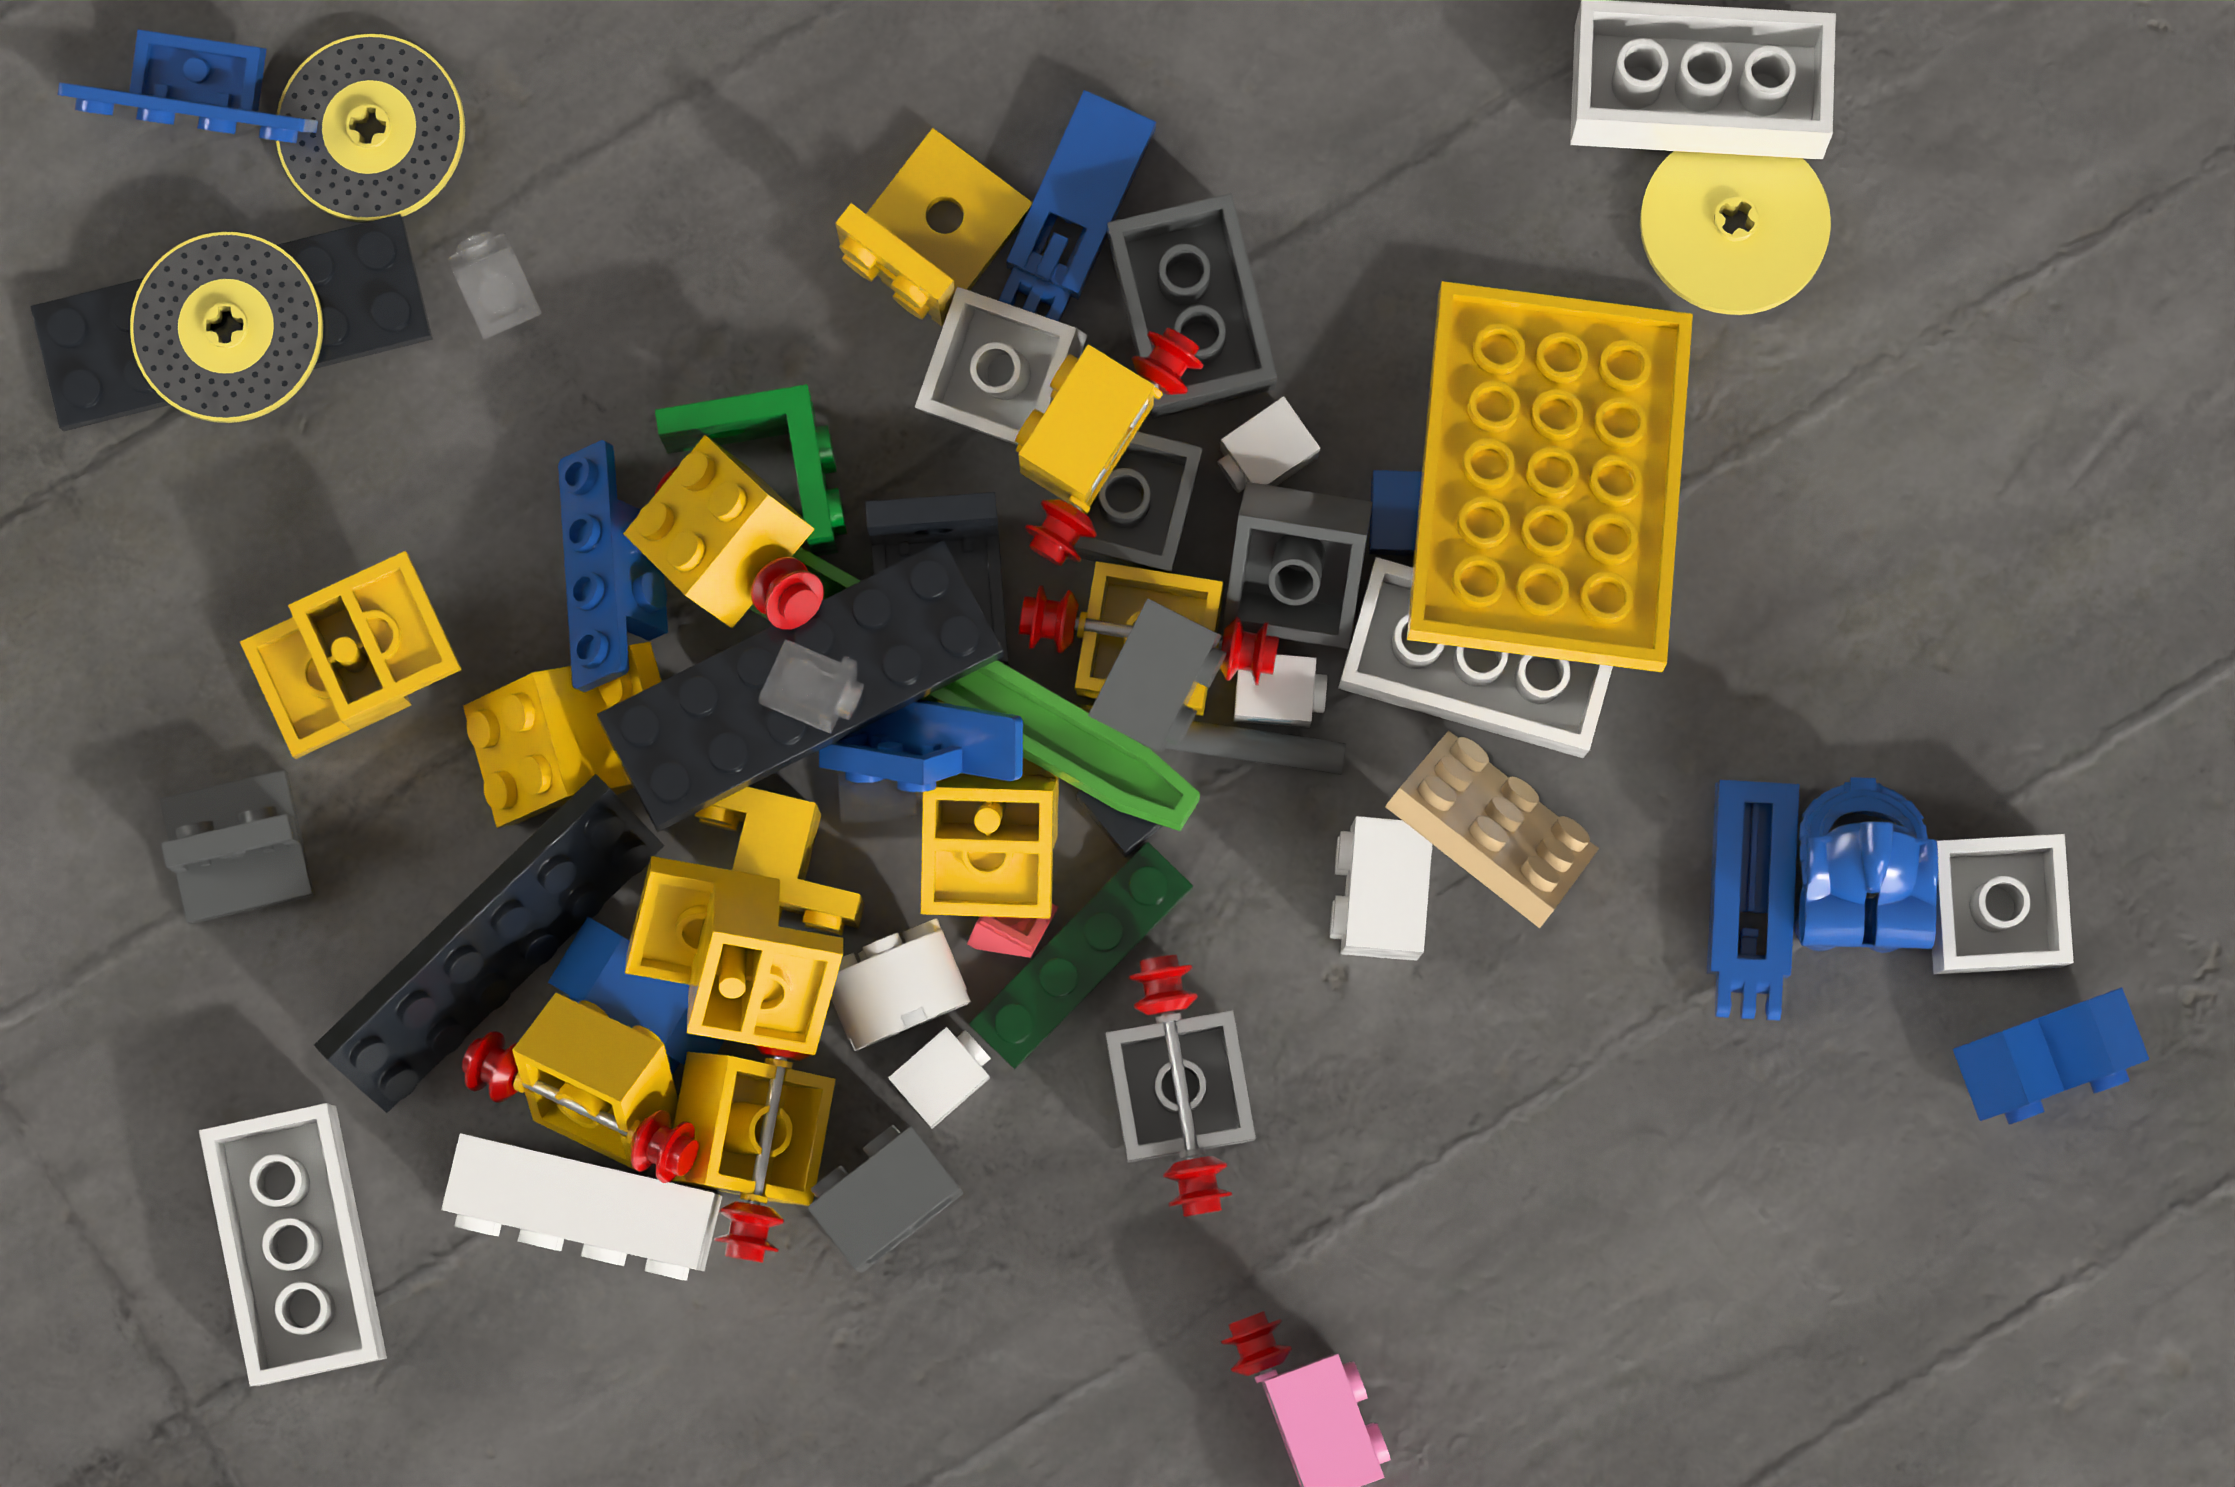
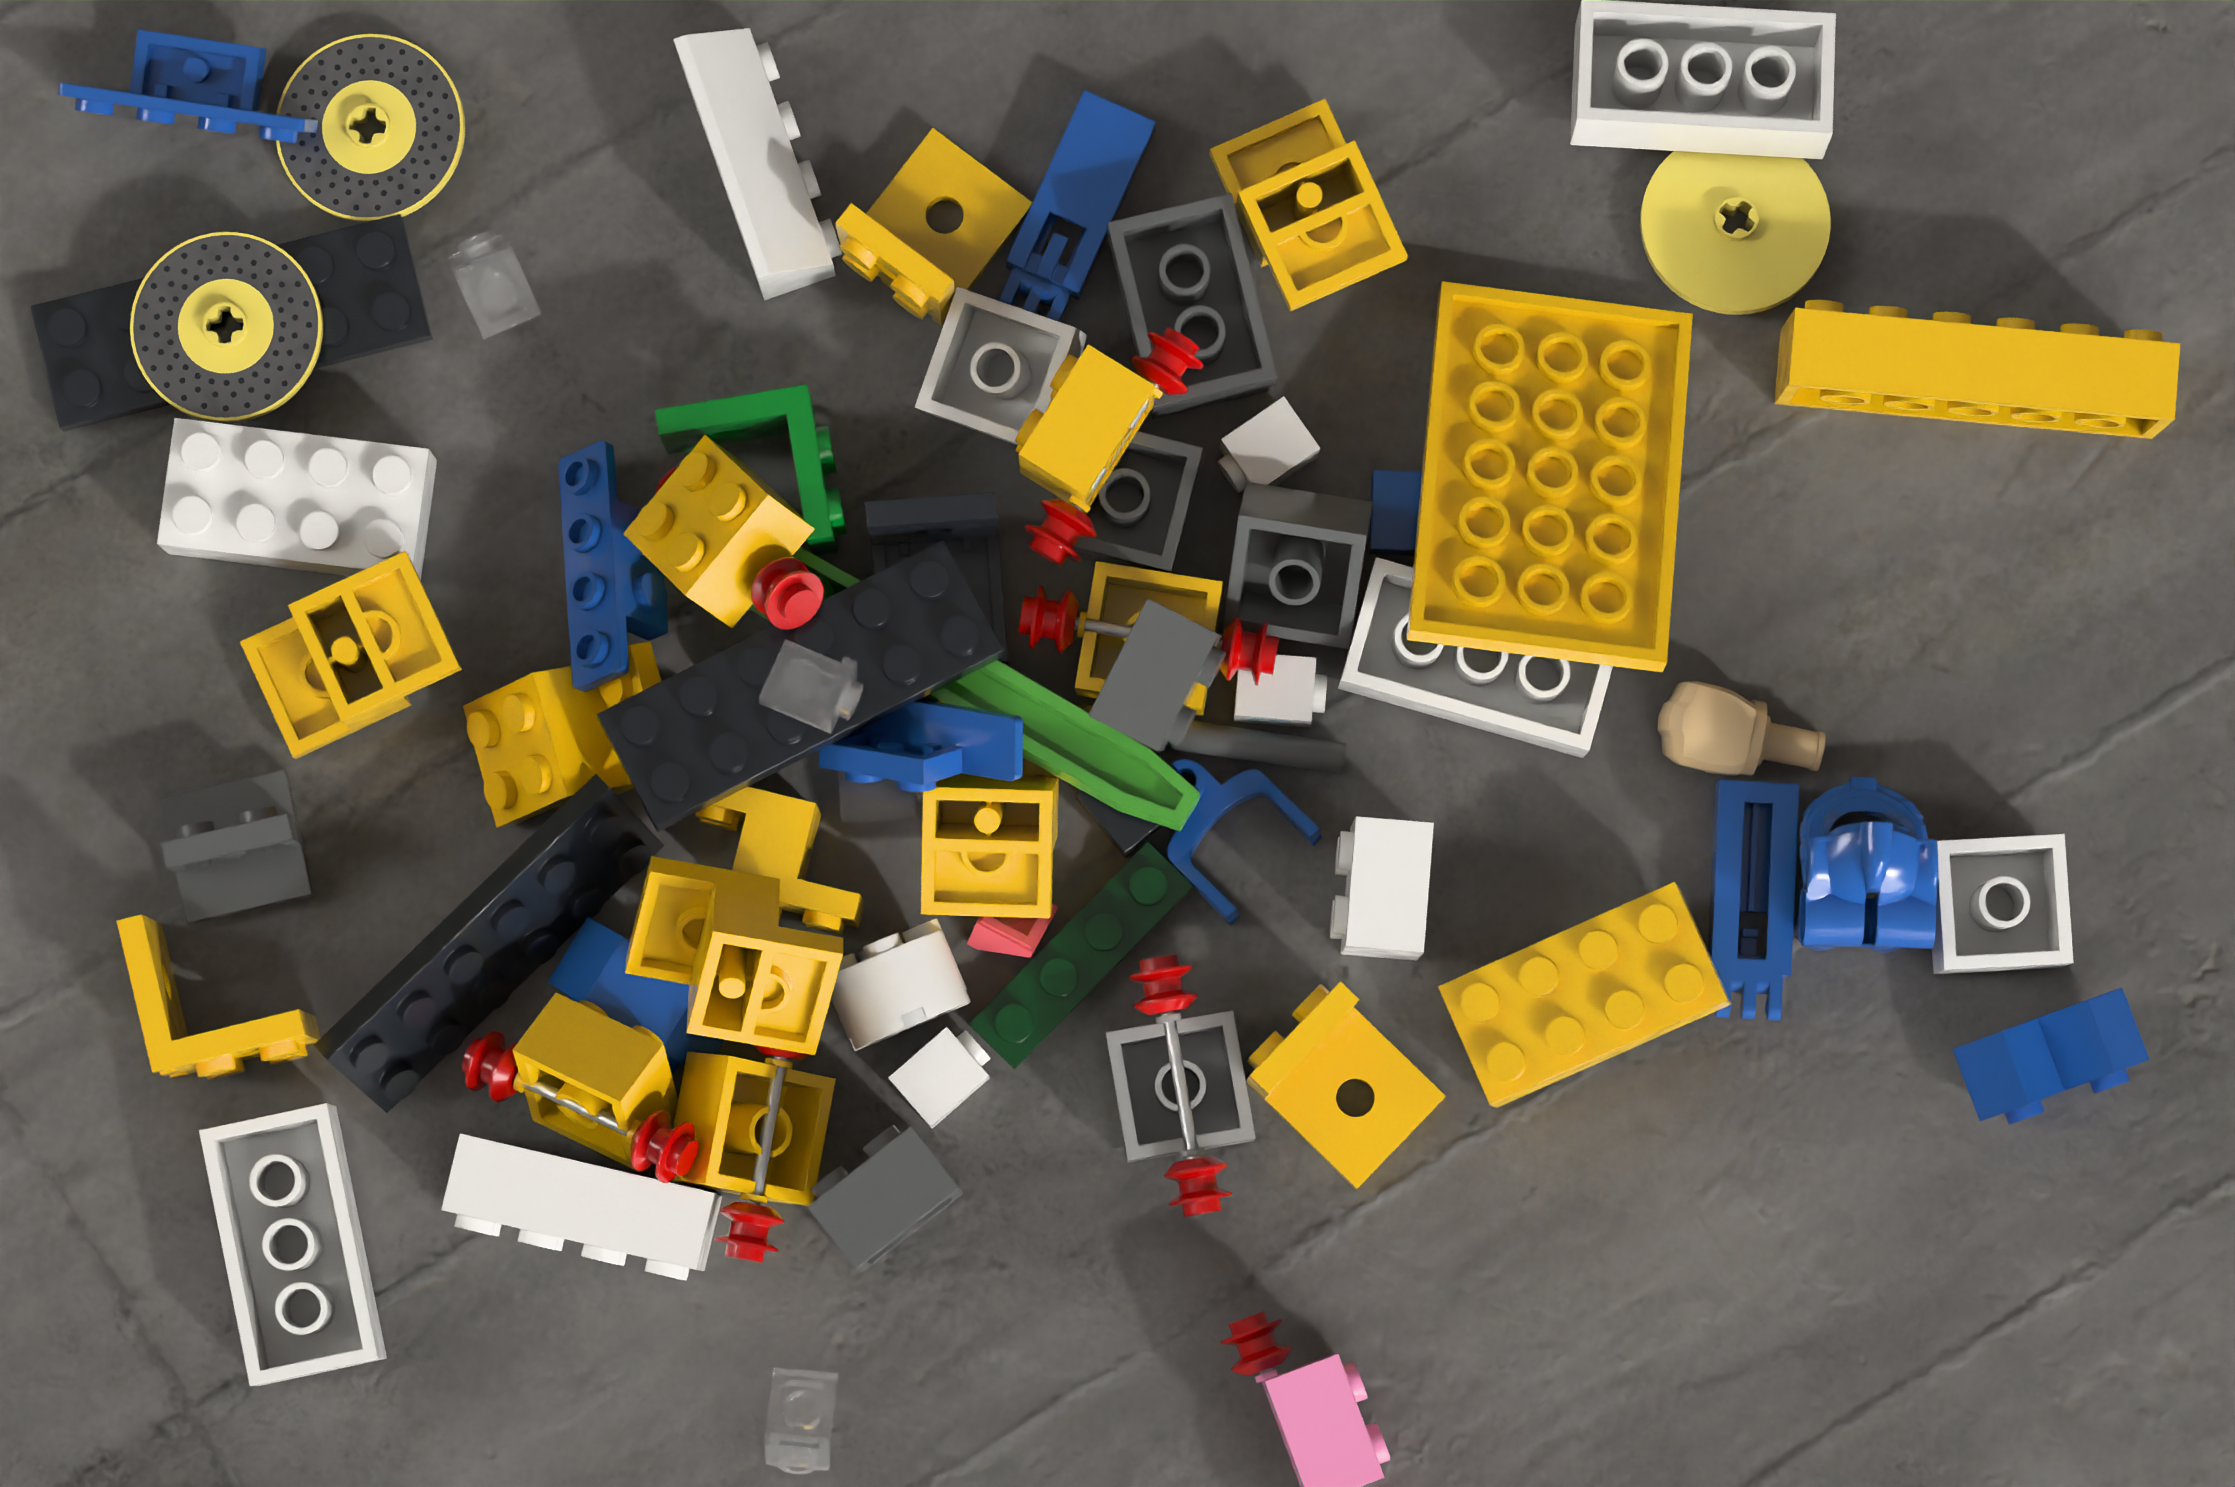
tan plate [1385,730,1599,928] -> none
none -> yellow bracket [117,914,321,1080]
none -> white brick [157,418,437,580]
none -> white slope [673,28,842,301]
none -> clear bracket [765,1367,838,1474]
none -> blue piece [1168,759,1322,926]
none -> yellow bracket [1209,99,1408,312]
none -> yellow bracket [1246,981,1446,1189]
none -> yellow brick [1438,882,1732,1108]
none -> tan piece [1657,681,1826,777]
none -> yellow brick [1774,300,2181,439]

